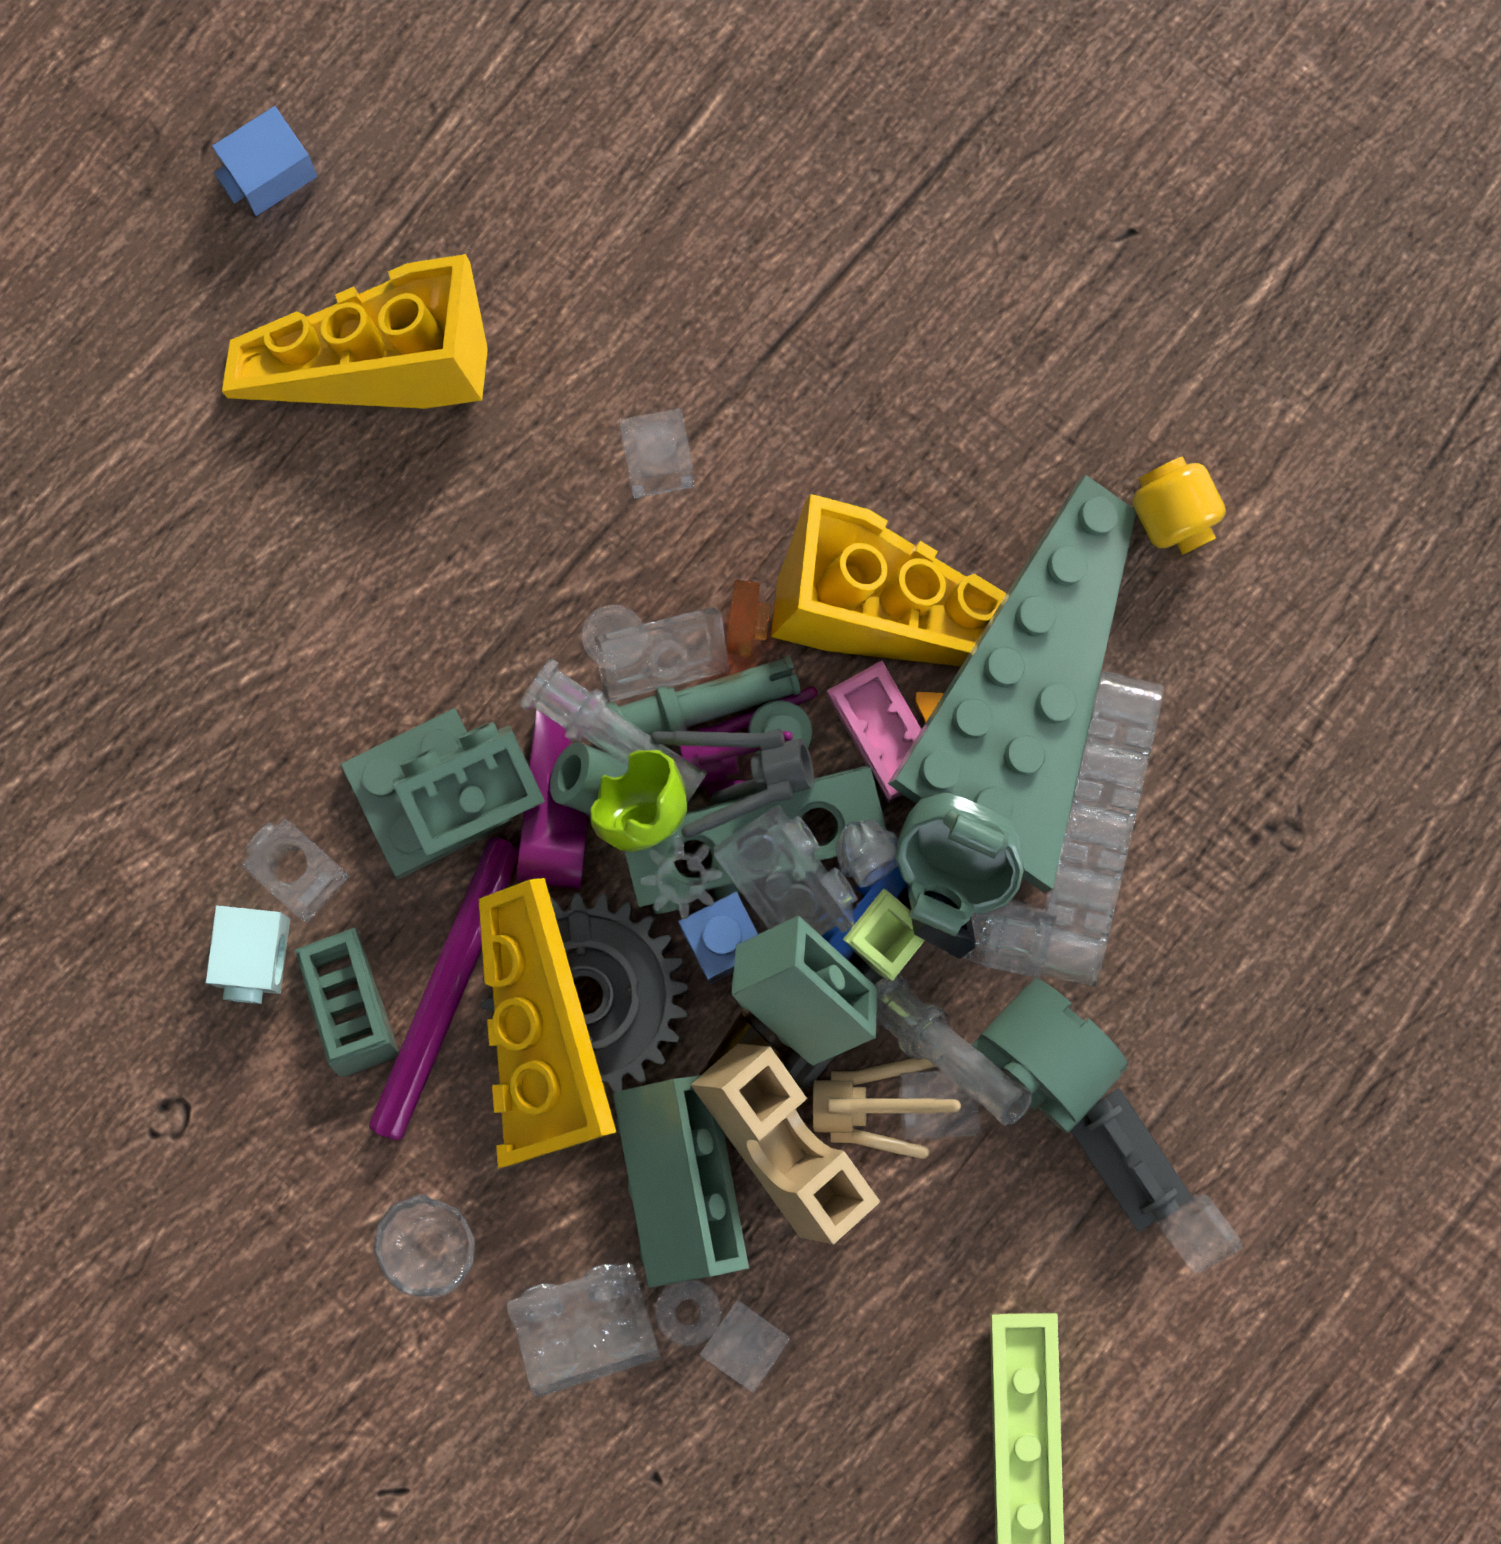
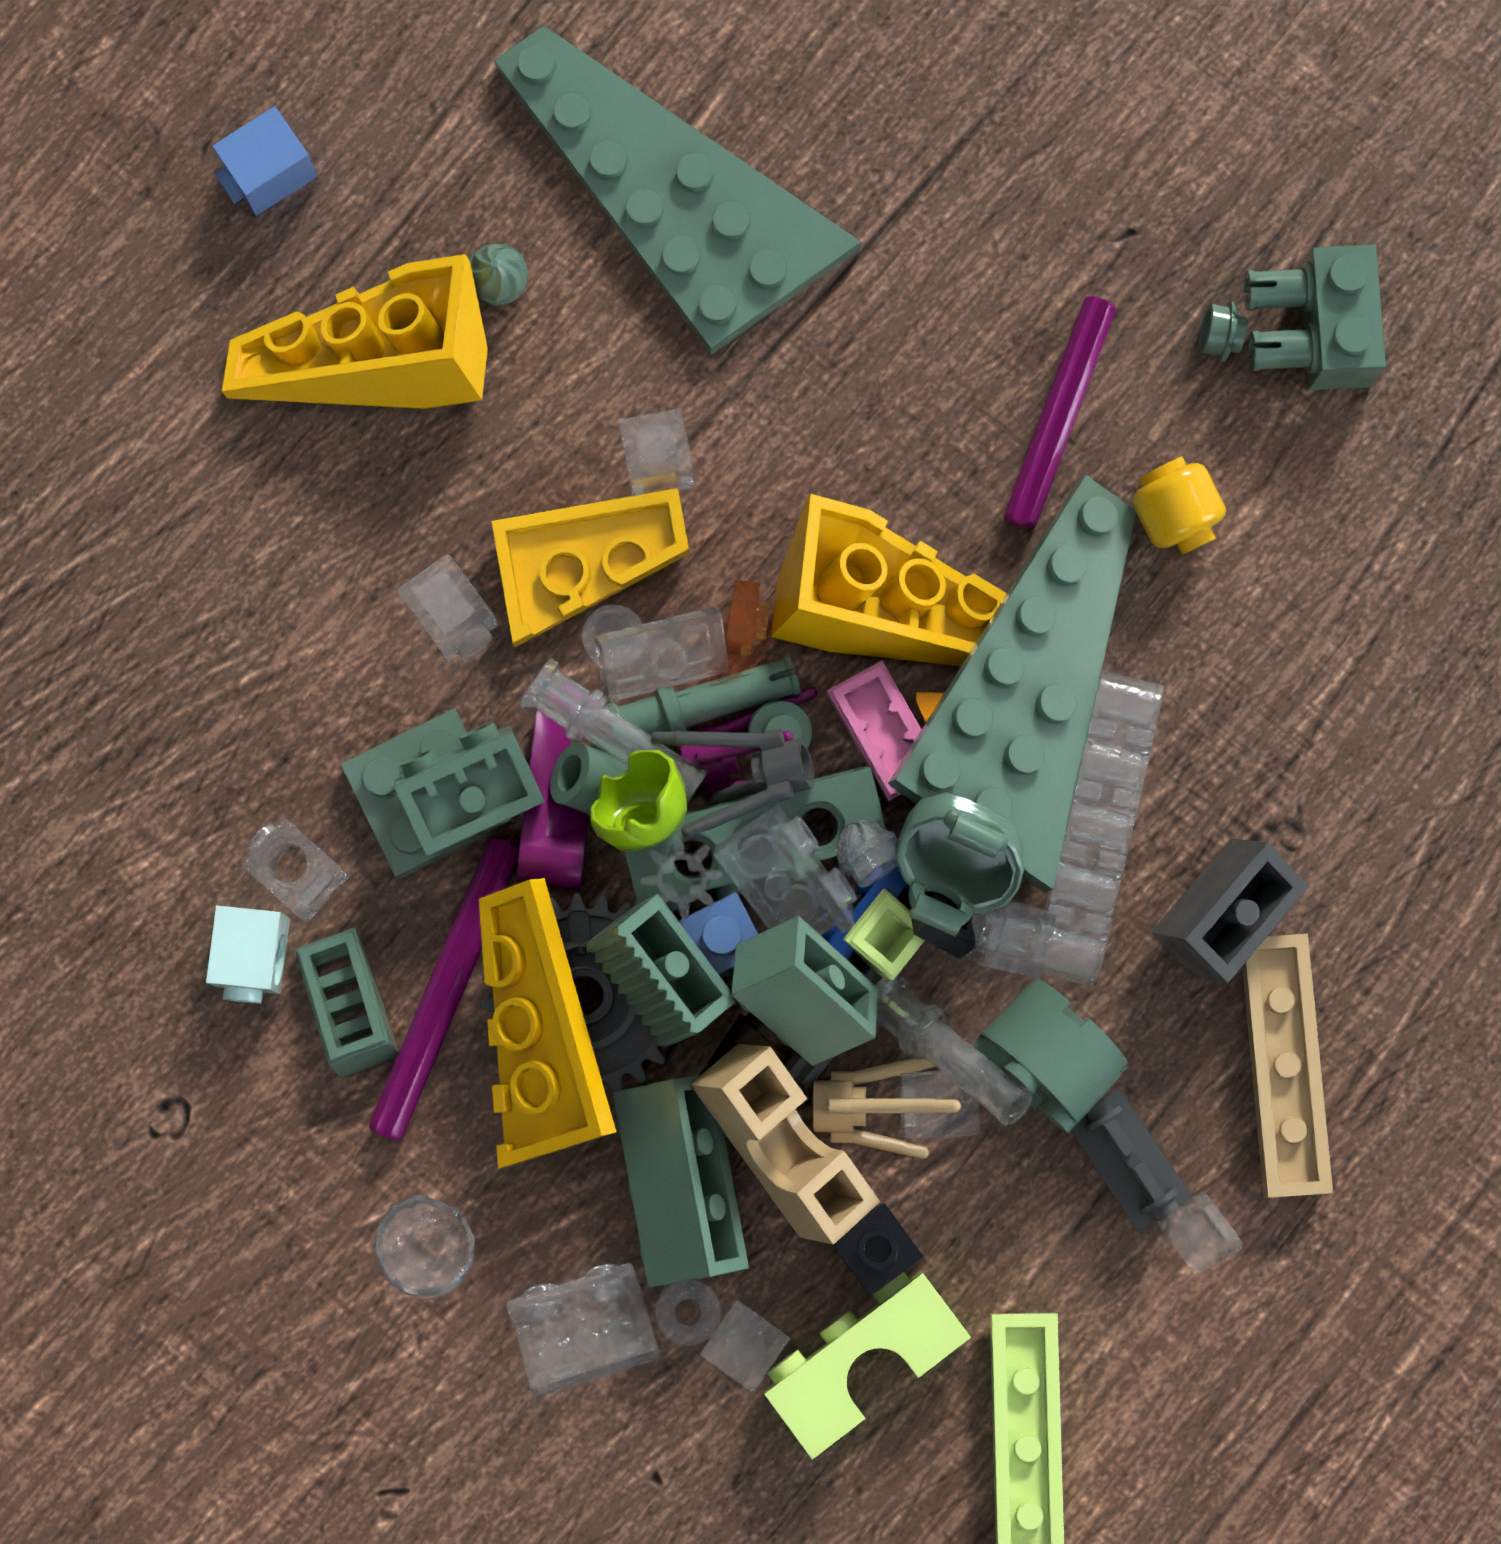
none -> clear brick [397,553,498,662]
none -> sand green plate [469,244,528,306]
none -> yellow wing [491,488,690,648]
none -> sand green wing [494,26,861,355]
none -> sand green brick [586,893,736,1047]
none -> yellowish green arch [764,1272,971,1460]
none -> black brick [831,1203,924,1296]
none -> magenta axle [1004,296,1116,531]
none -> dark grey brick [1151,838,1309,983]
none -> sand green plate [1198,301,1247,363]
none -> tan plate [1242,933,1333,1198]
none -> sand green brick [1244,244,1386,390]

